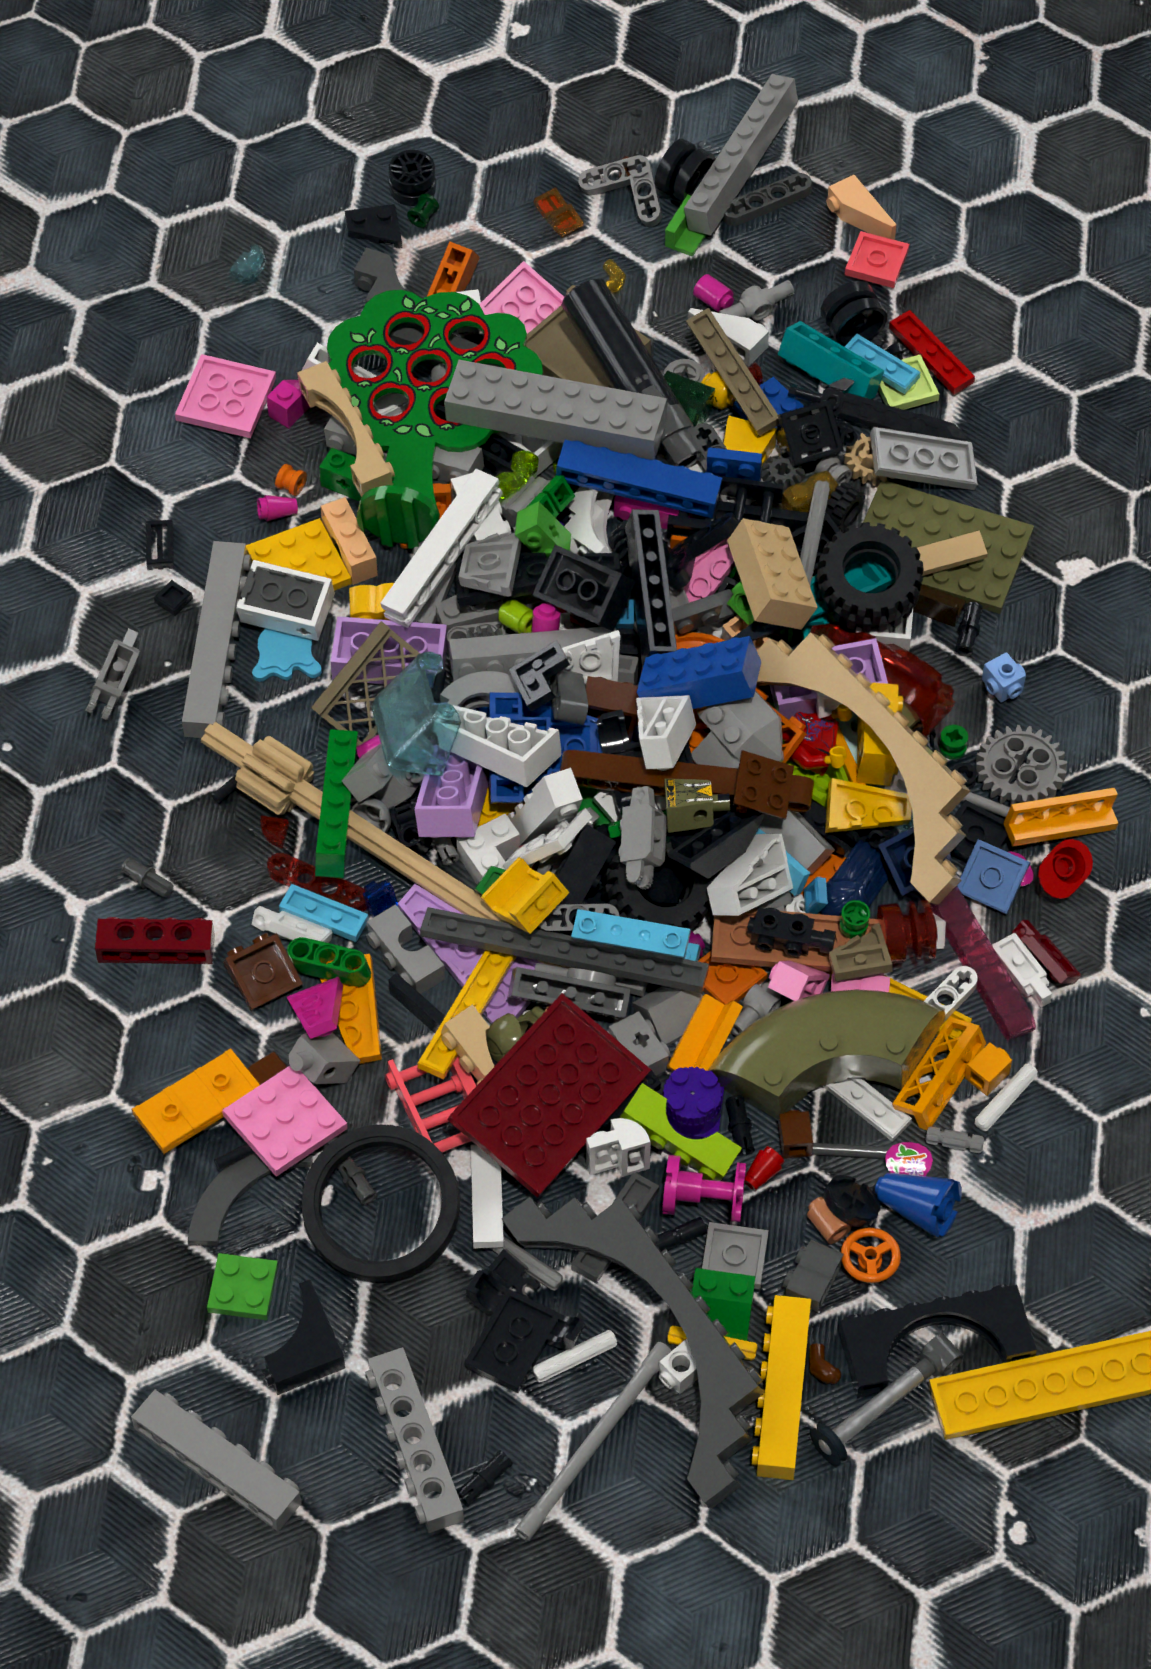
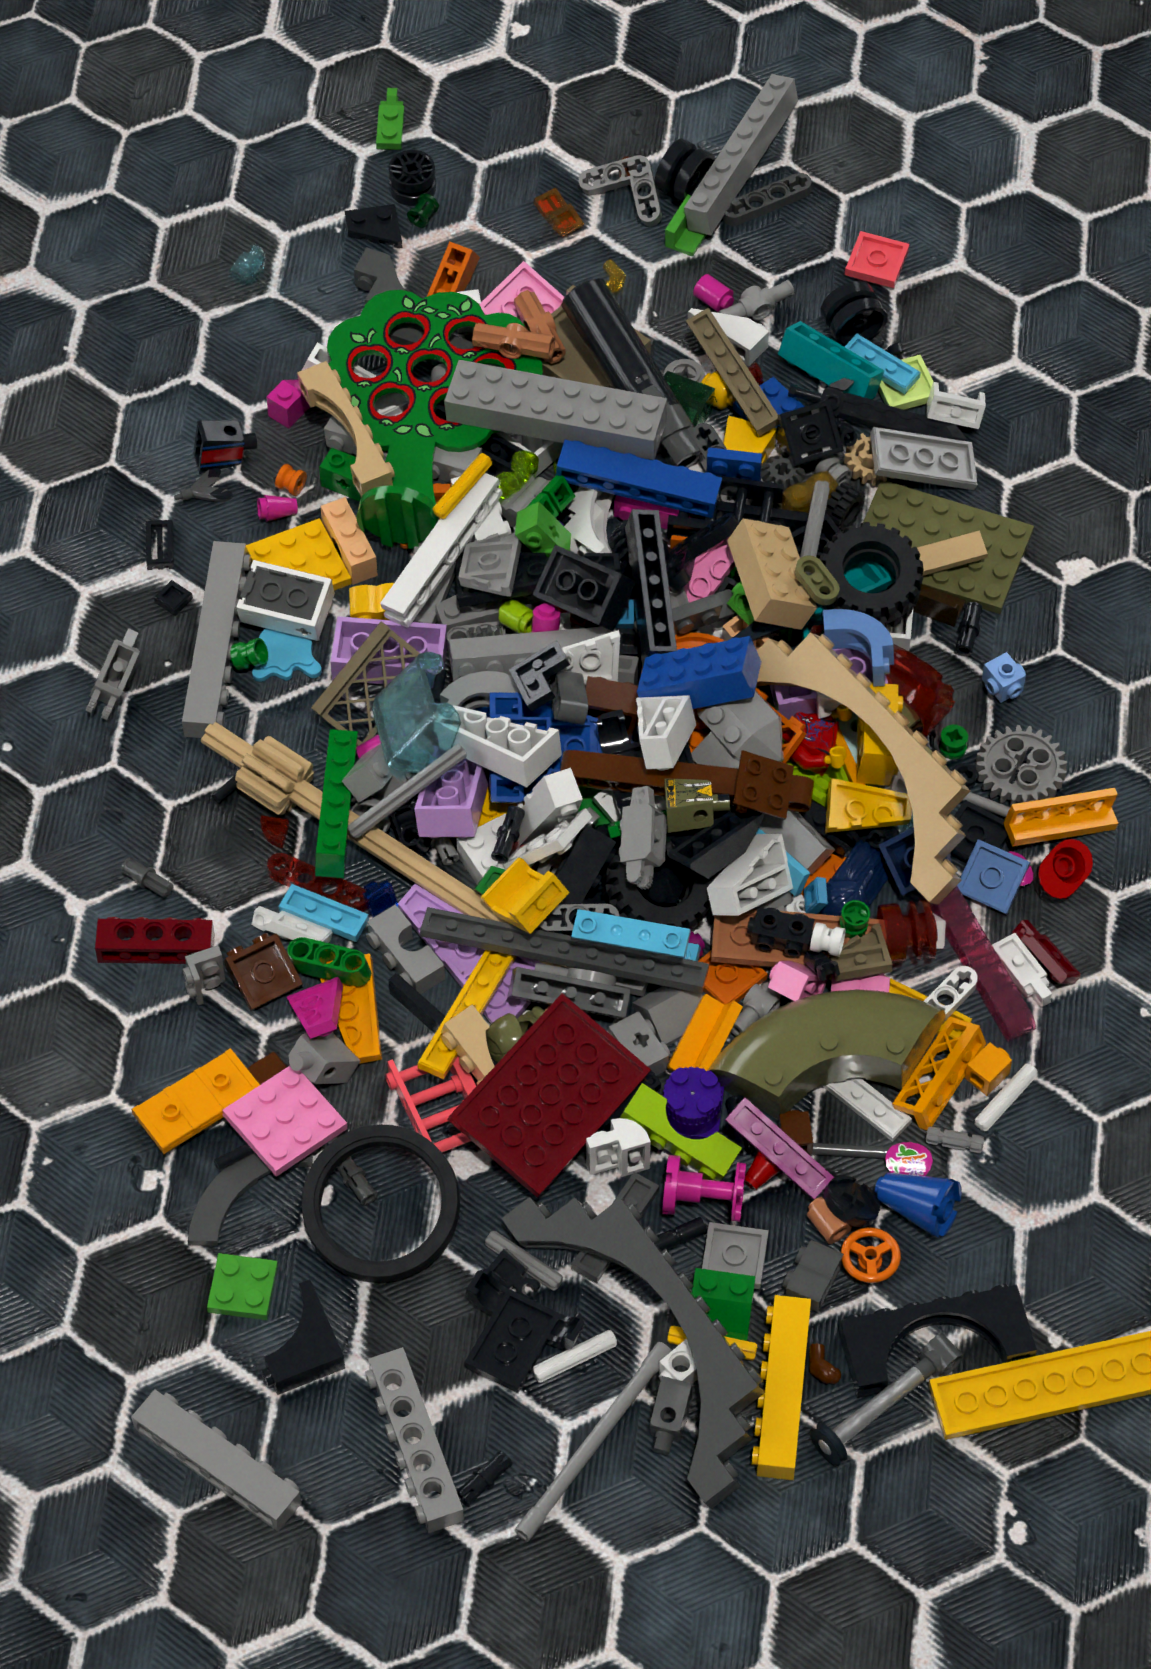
bright pink plate [175,354,276,438] -> none
white tile [471,1145,504,1248] -> none
light nougat slope [826,175,897,240] -> none
red plate [889,310,975,395] -> none
none -> dark grey piece [174,468,233,502]
none -> light grey bracket [182,945,225,1006]
none -> black torso [193,420,257,474]
none -> green wheel [230,638,268,670]
none -> light grey axle [348,744,467,839]
none -> bright green hinge [376,88,404,150]
none -> yellow axle [433,453,492,519]
none -> nougat piece [472,323,555,359]
none -> black pin [491,806,525,863]
none -> nougat piece [514,290,566,364]
none -> dark grey torso [650,1376,693,1455]
none -> magenta plate [725,1097,834,1200]
none -> olive plate [795,555,840,605]
none -> black bar [804,950,840,981]
none -> white wheel [810,922,846,957]
none -> medium blue arch [823,609,894,687]
none -> white panel [927,382,986,429]

